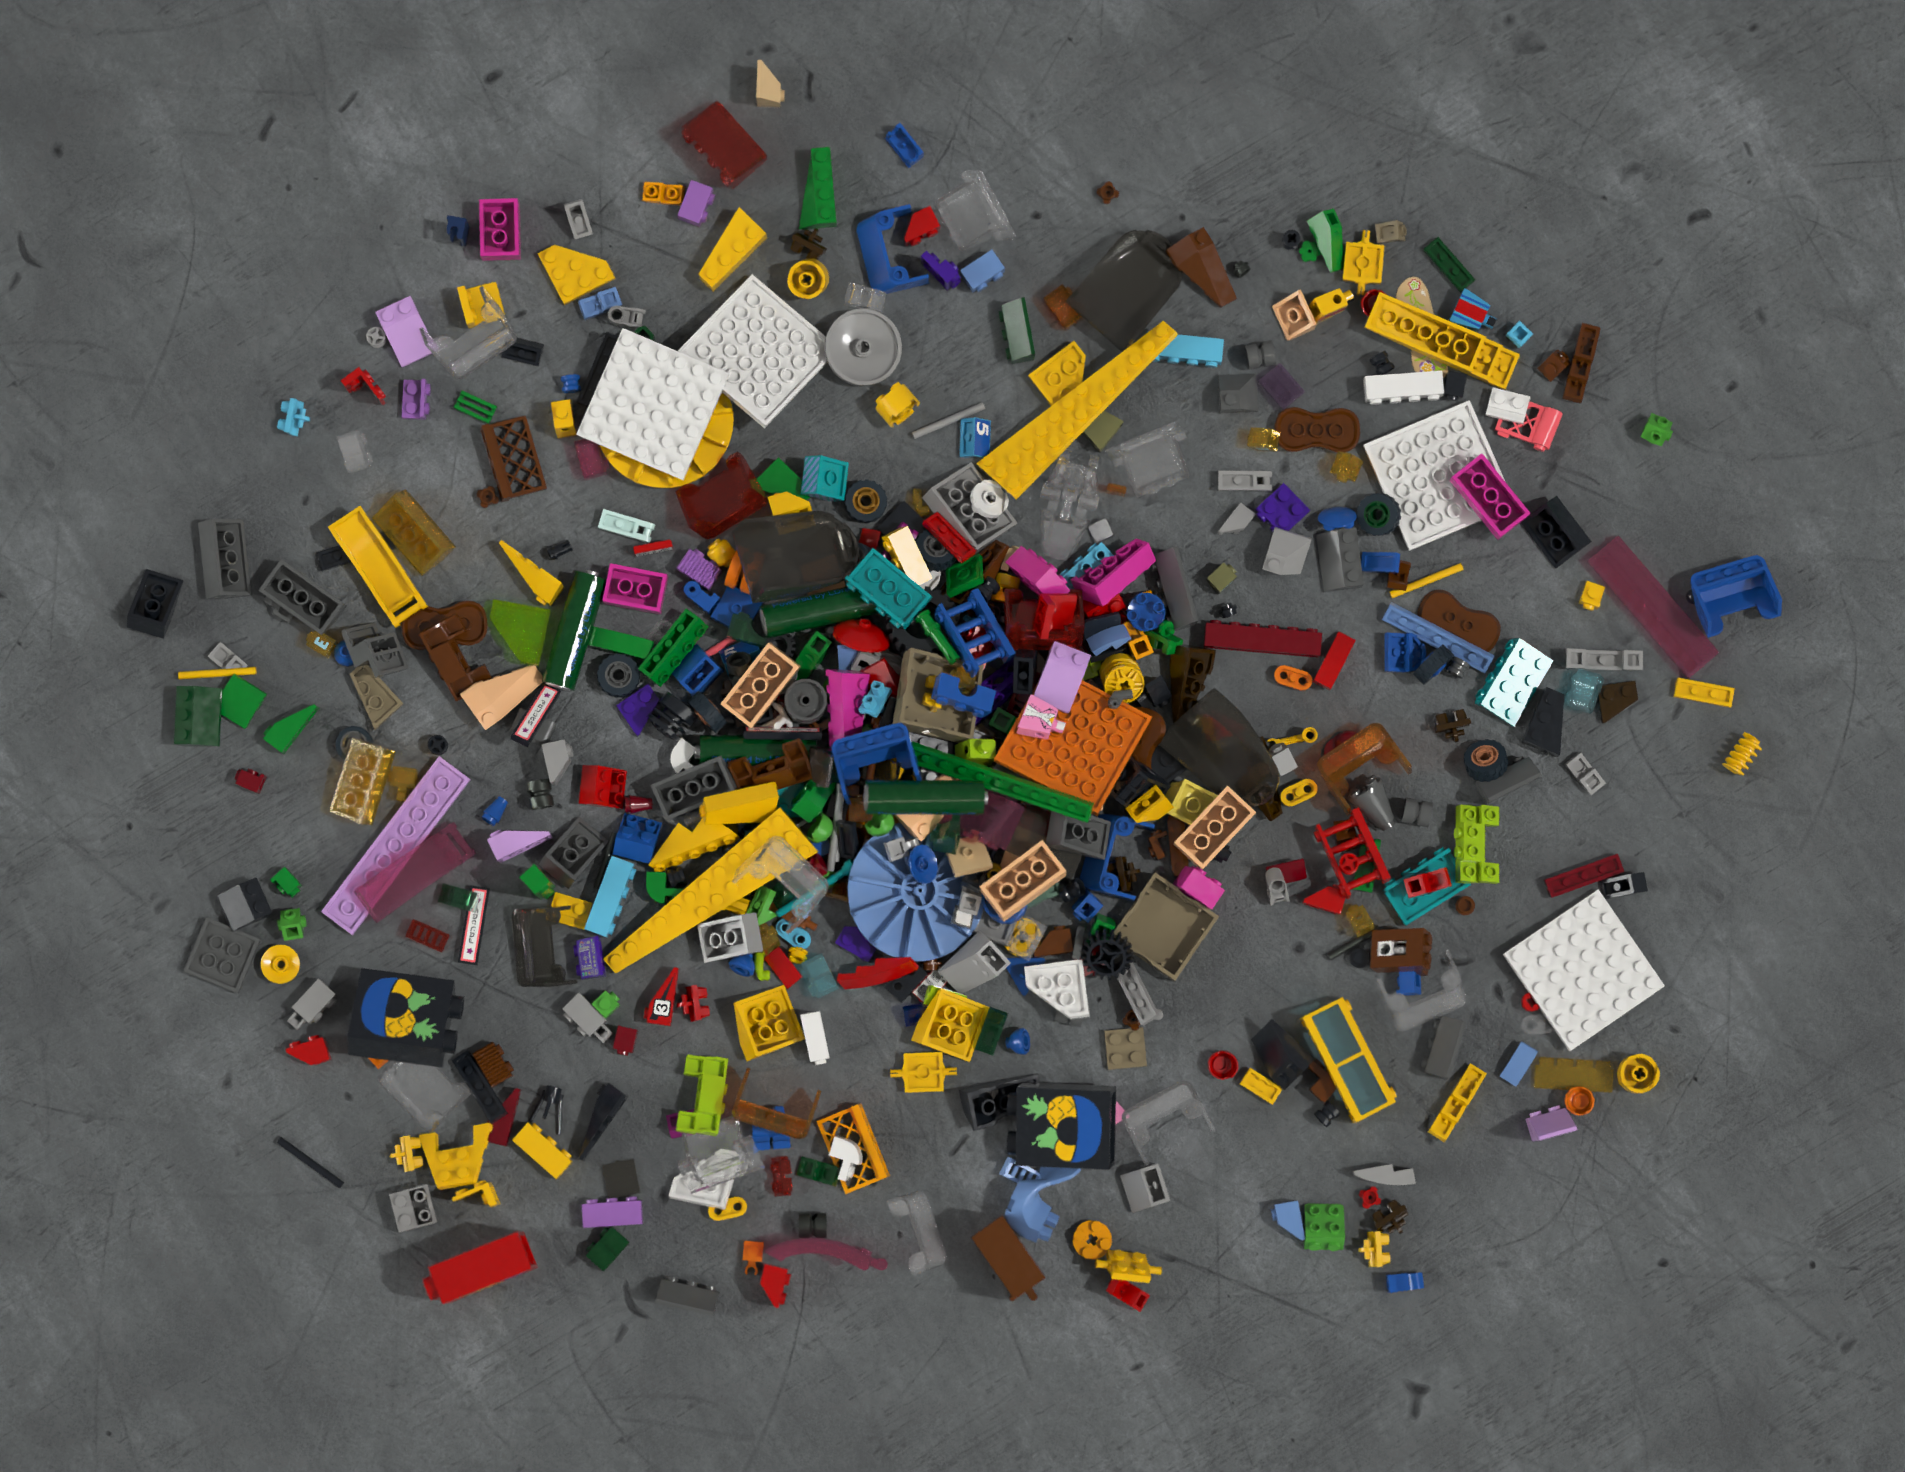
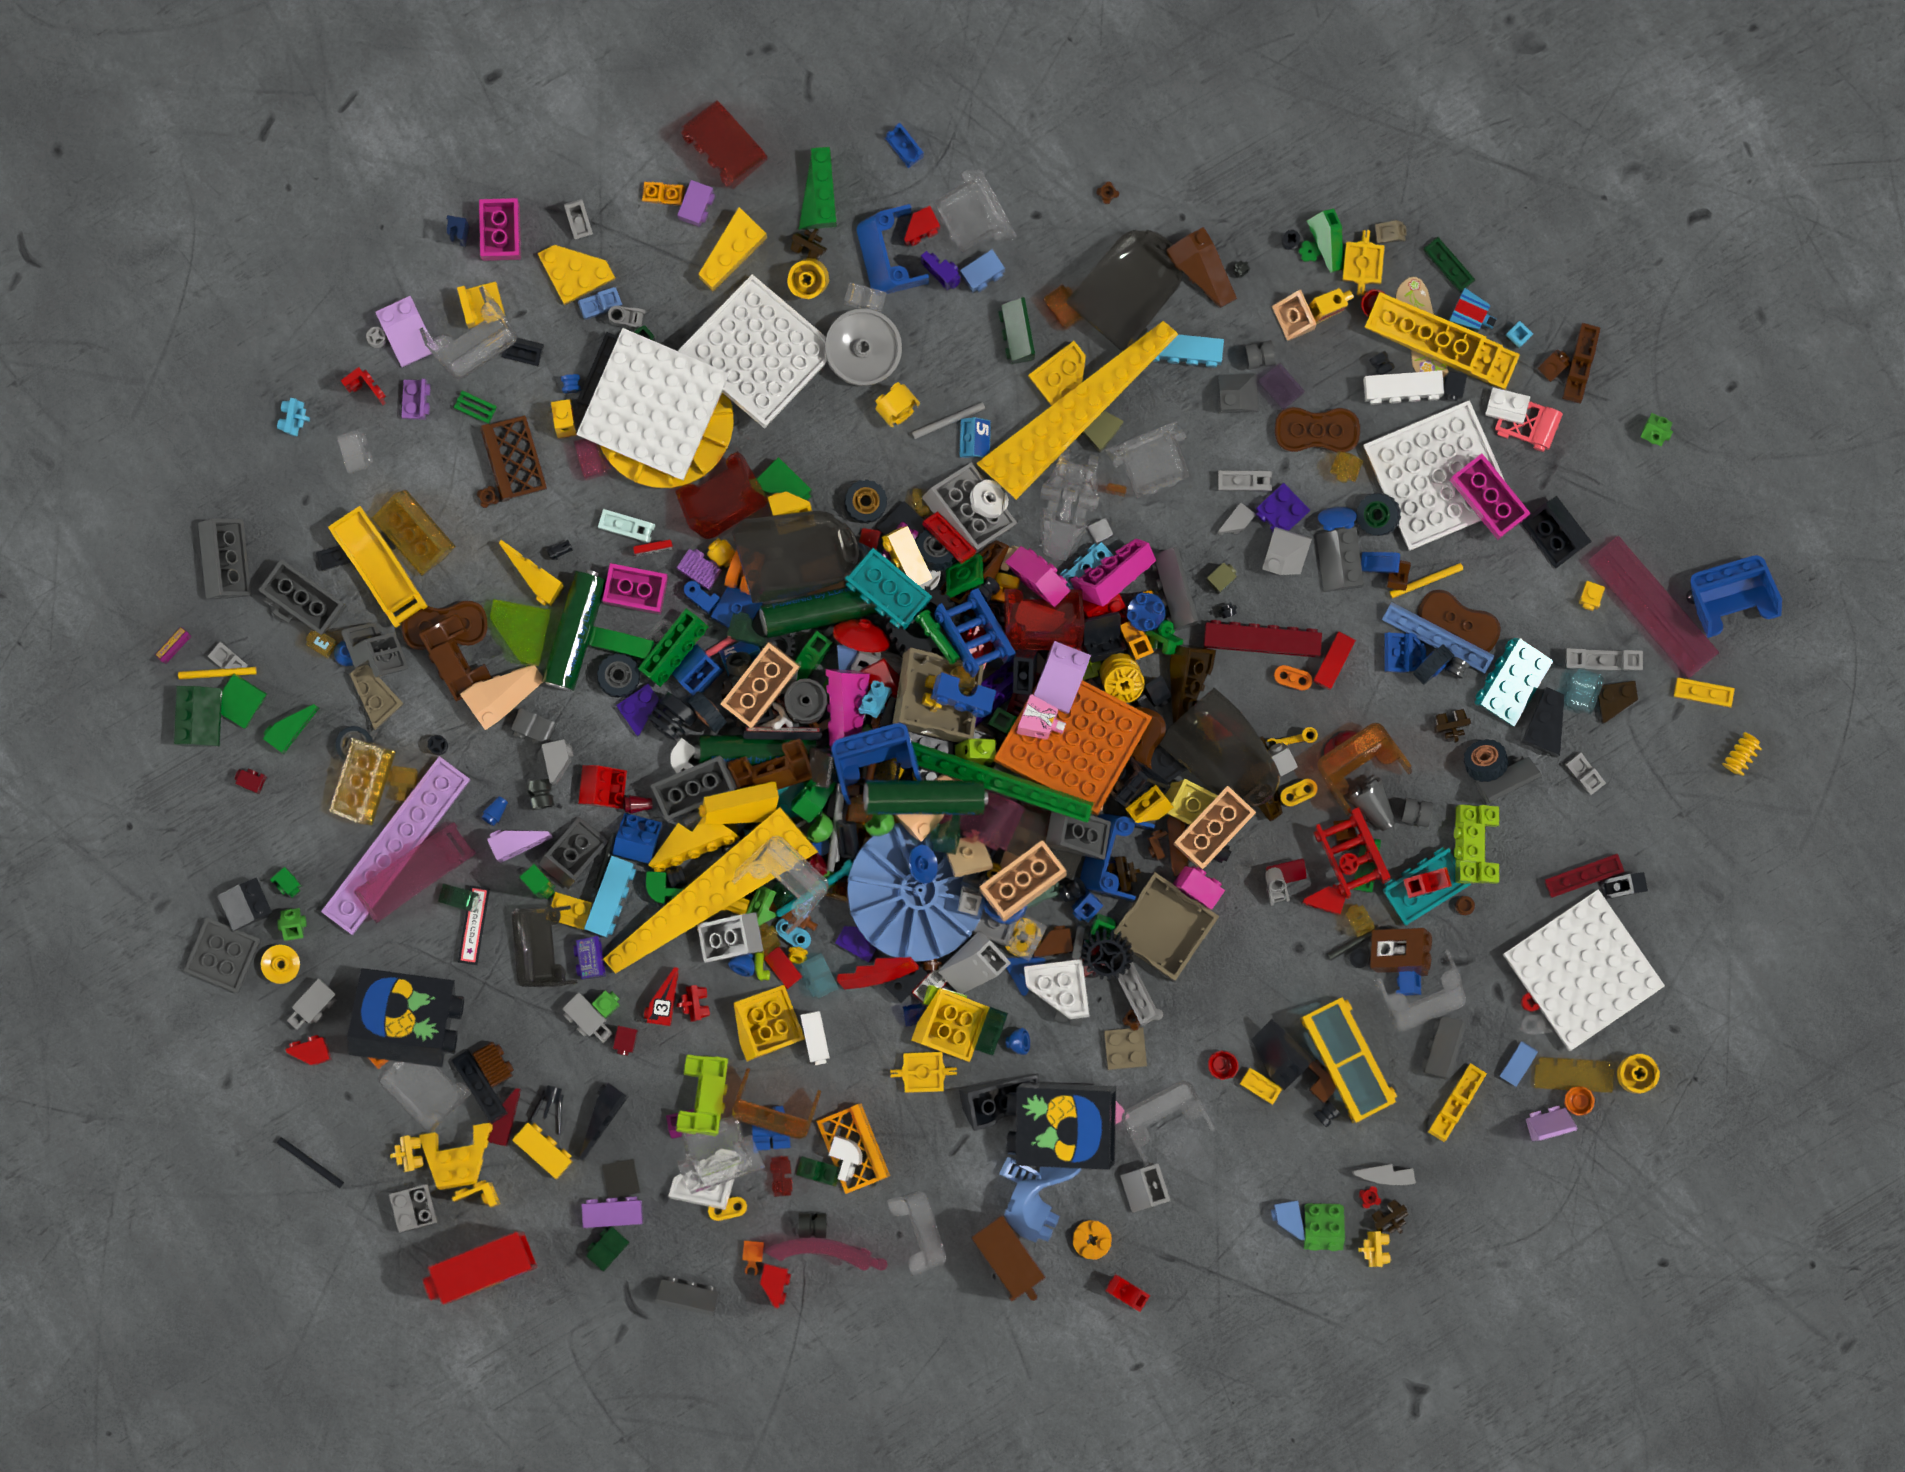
black slope [127,569,183,639] -> none
clear red slope [405,919,450,953] -> none
tile [510,683,561,747] -> none
tan slope [756,60,785,107] -> none
teal container [801,455,849,501] -> none
light grey plate [884,837,920,862] -> none
slope [950,905,973,929] -> none
red bracket [1033,593,1078,639] -> none
medium blue slope [1086,624,1132,656] -> none
yellow plate [1095,1250,1162,1283] -> none
dark grey arm [1108,689,1133,709] -> none
clear yellow brick [1247,427,1280,452] -> none
blue leg [1386,1272,1424,1293] -> none
none -> magenta slope [156,627,191,664]

